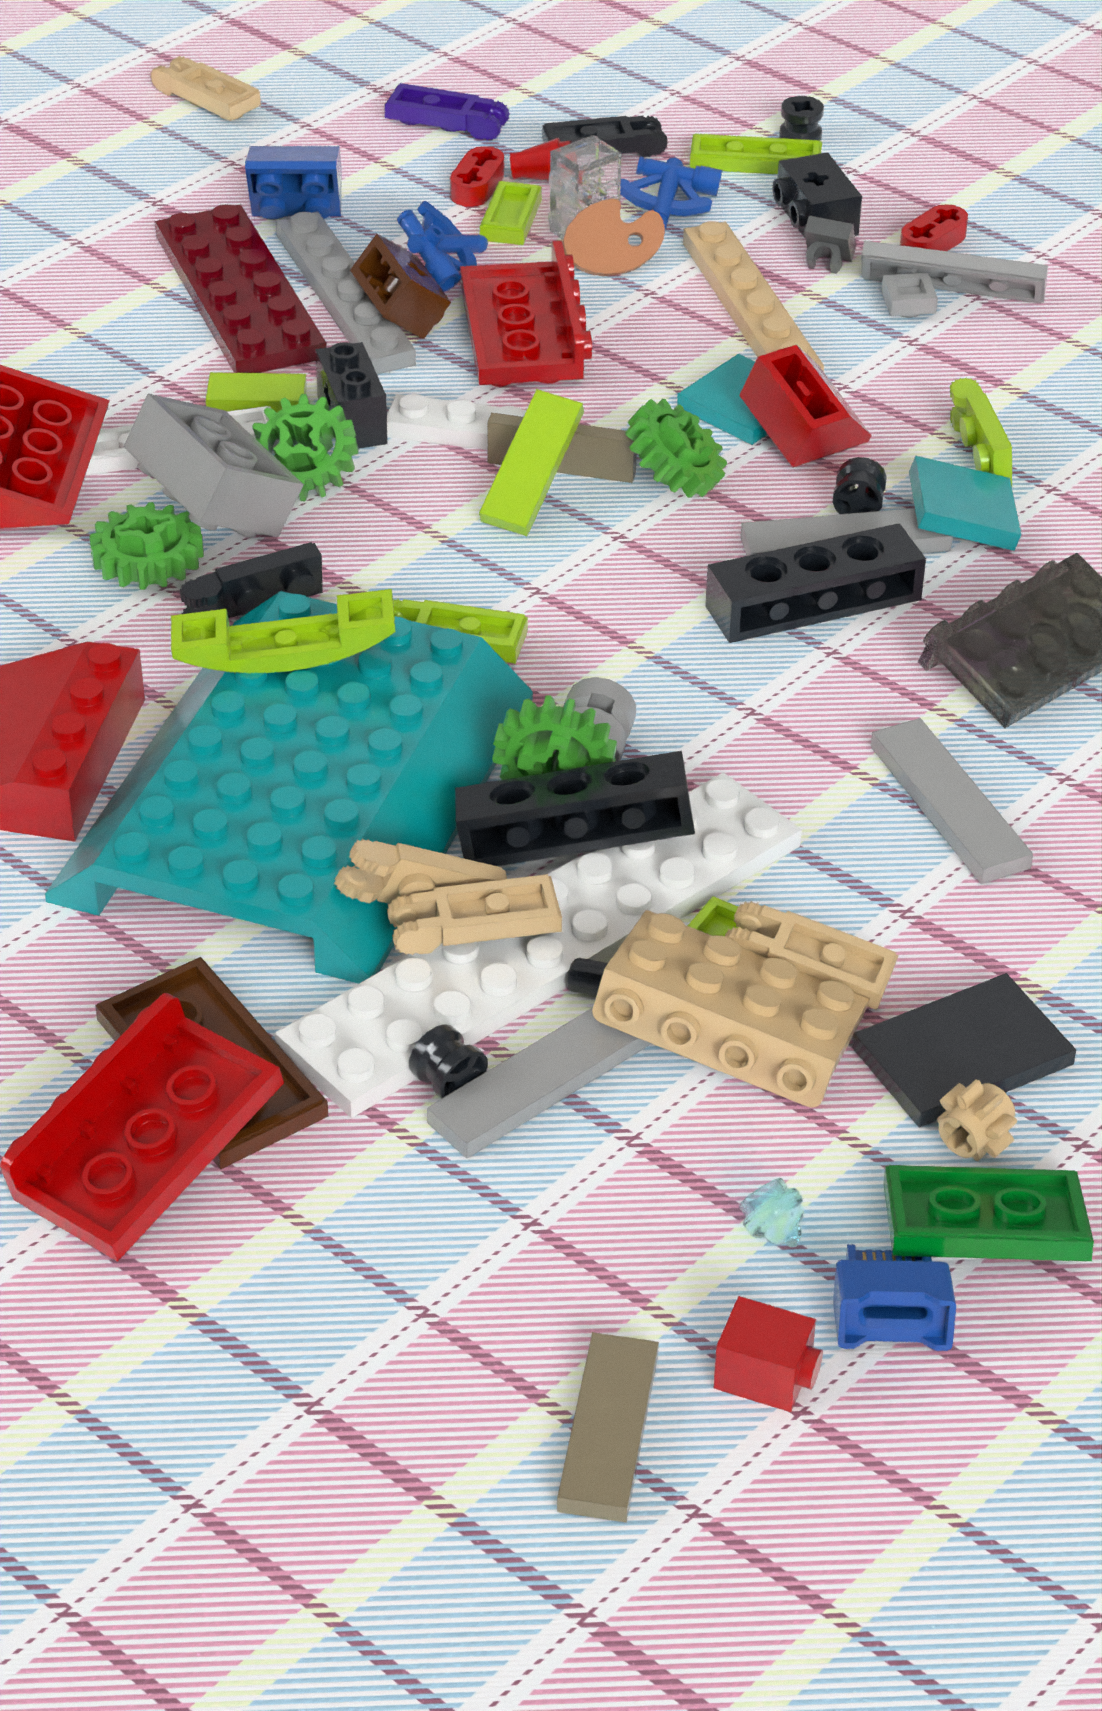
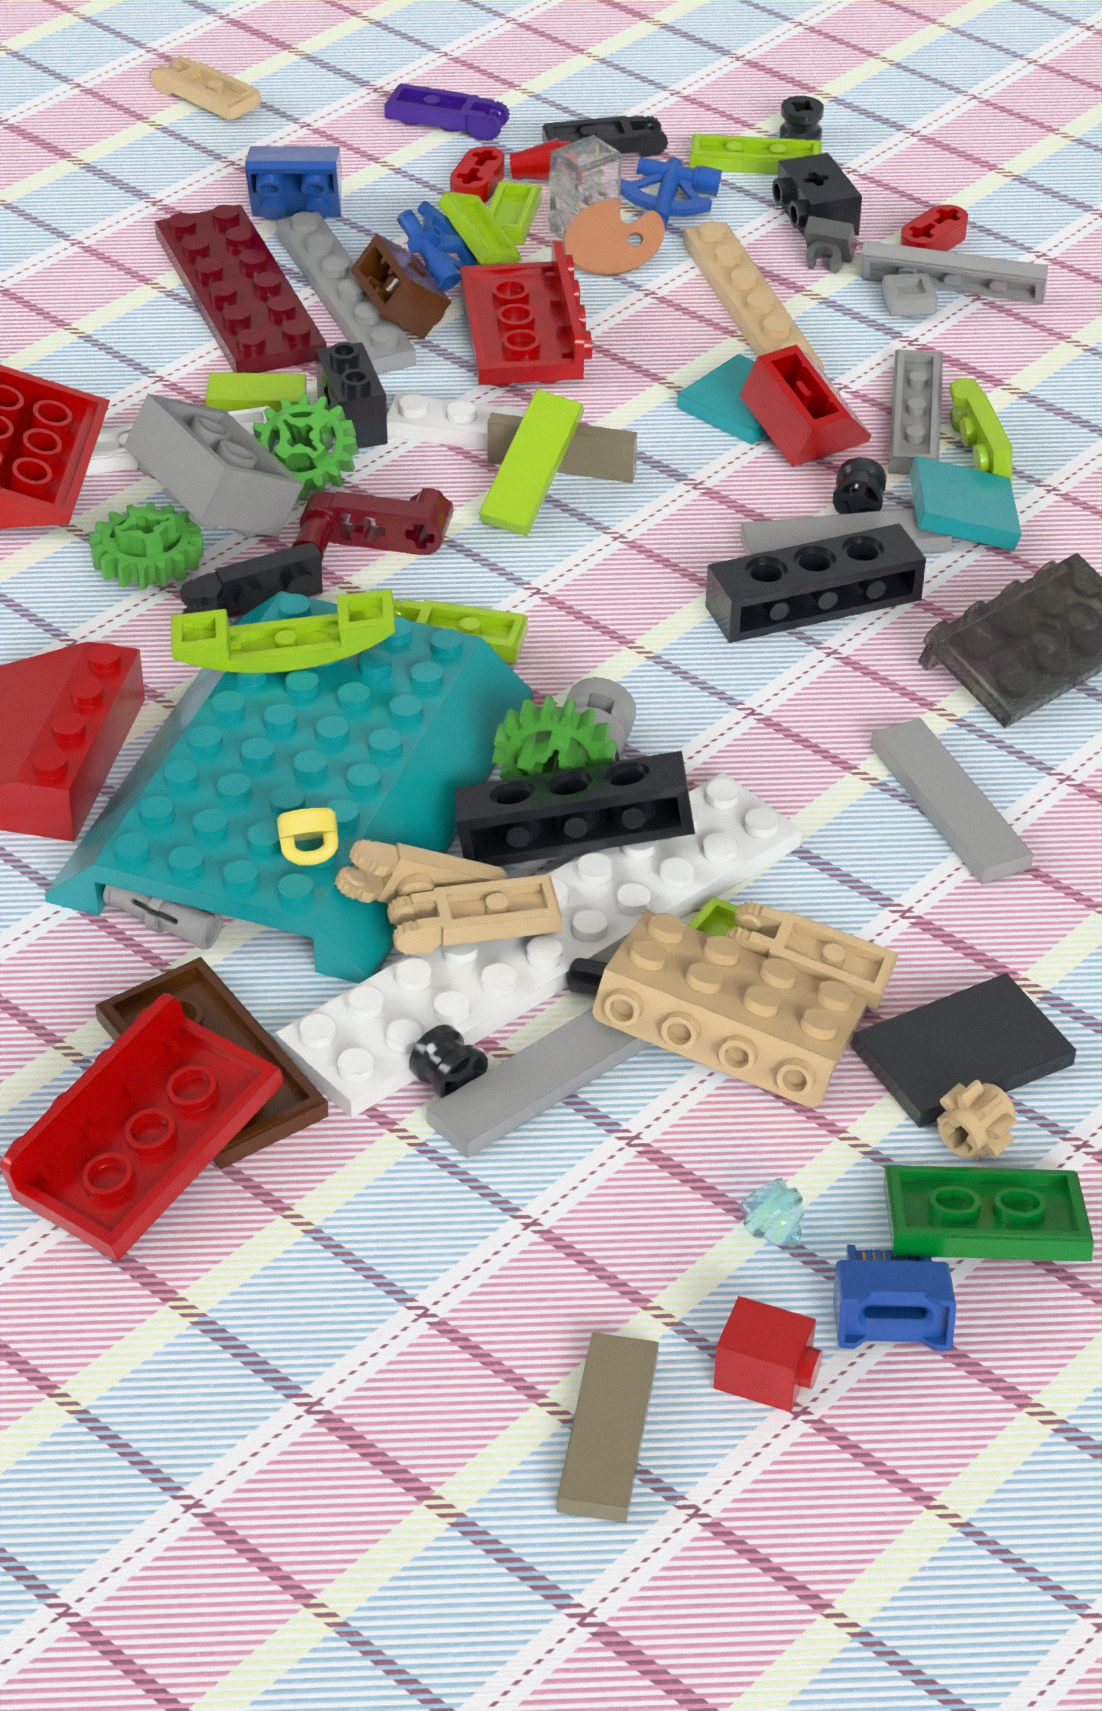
bright green gear [626,399,727,498] -> none
none -> light grey pin [103,885,223,950]
none -> light yellow tile [277,808,338,866]
none -> dark red beam [291,488,454,560]
none -> lime tile [438,192,522,265]
none -> light grey tile [888,349,943,475]

